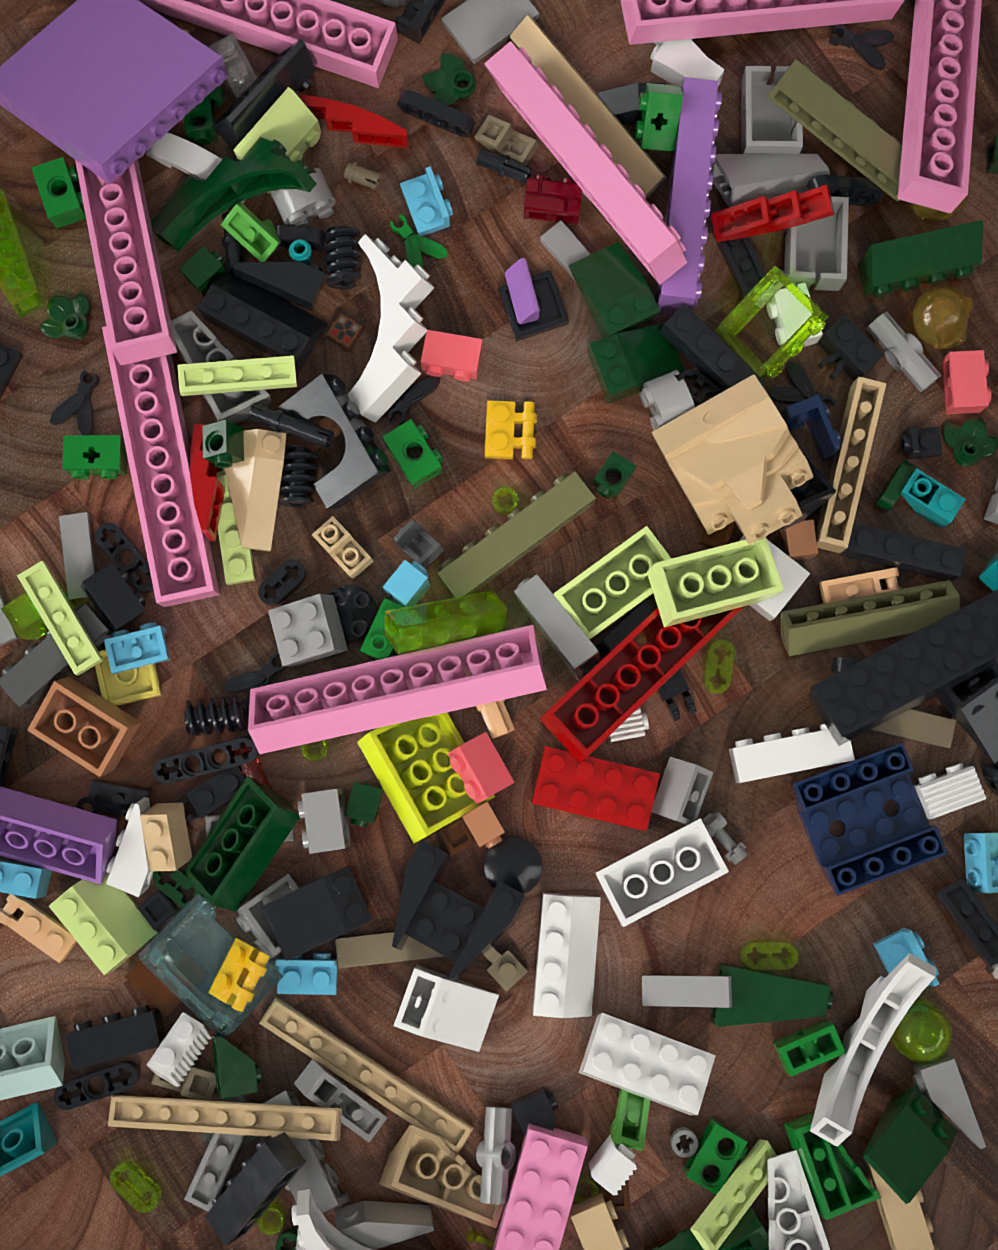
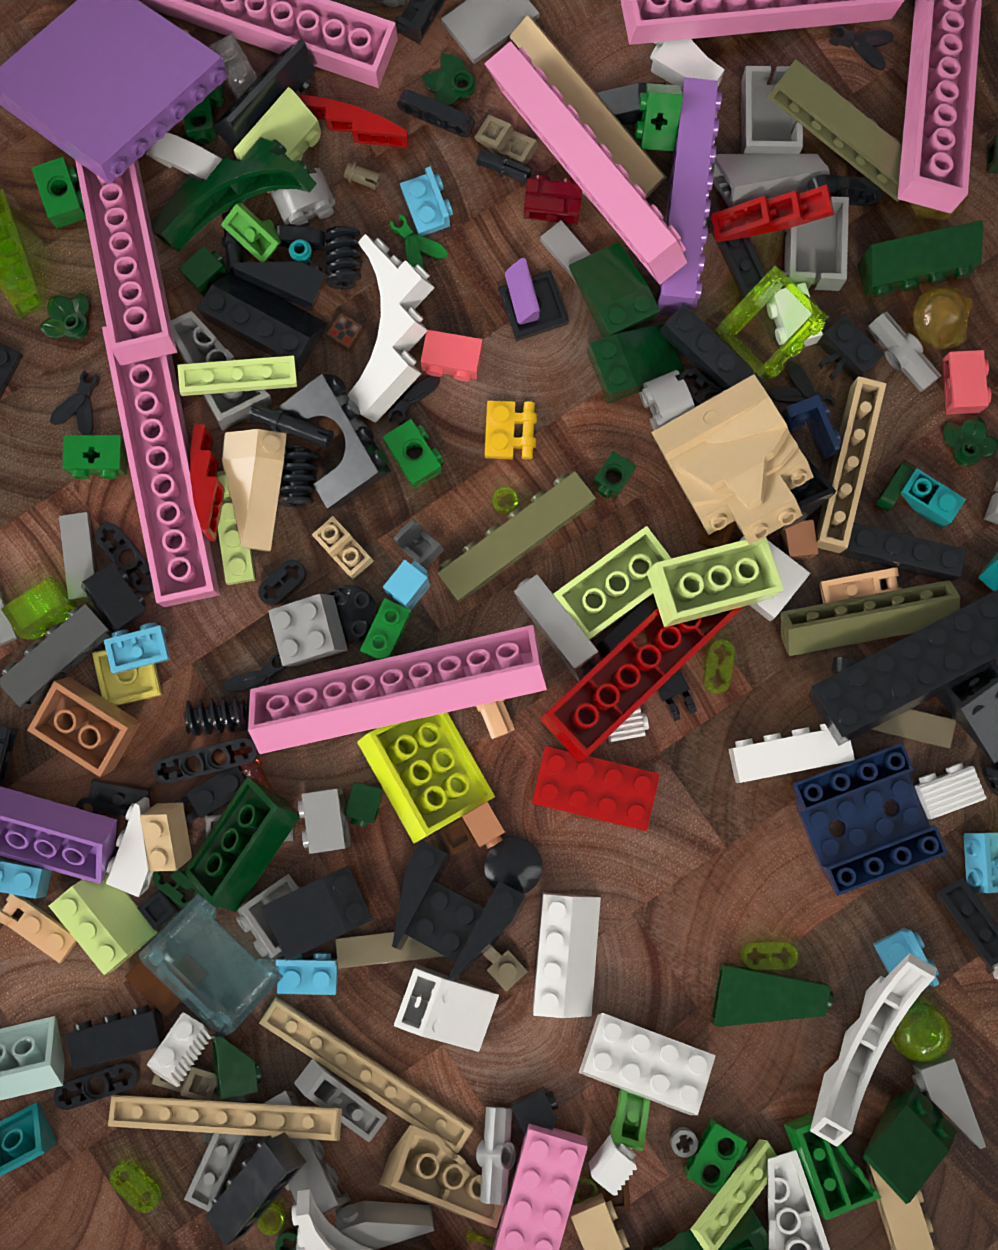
yellowish green plate [17,561,103,676] -> none
dark green brick [203,420,244,468] -> none
yellow plate [208,938,270,1012] -> none
clear neon green bush [301,740,329,761] -> none
clear neon green brick [385,590,507,654] -> none
coral brick [448,732,515,804] -> none
white slope [595,818,729,927] -> none
light grey tile [642,975,732,1008] -> none
light grey brick [651,757,713,825] -> none
light grey bar [702,811,748,865] -> none
green brick [772,1019,846,1077] -> none
black bracket [900,426,943,460] -> none

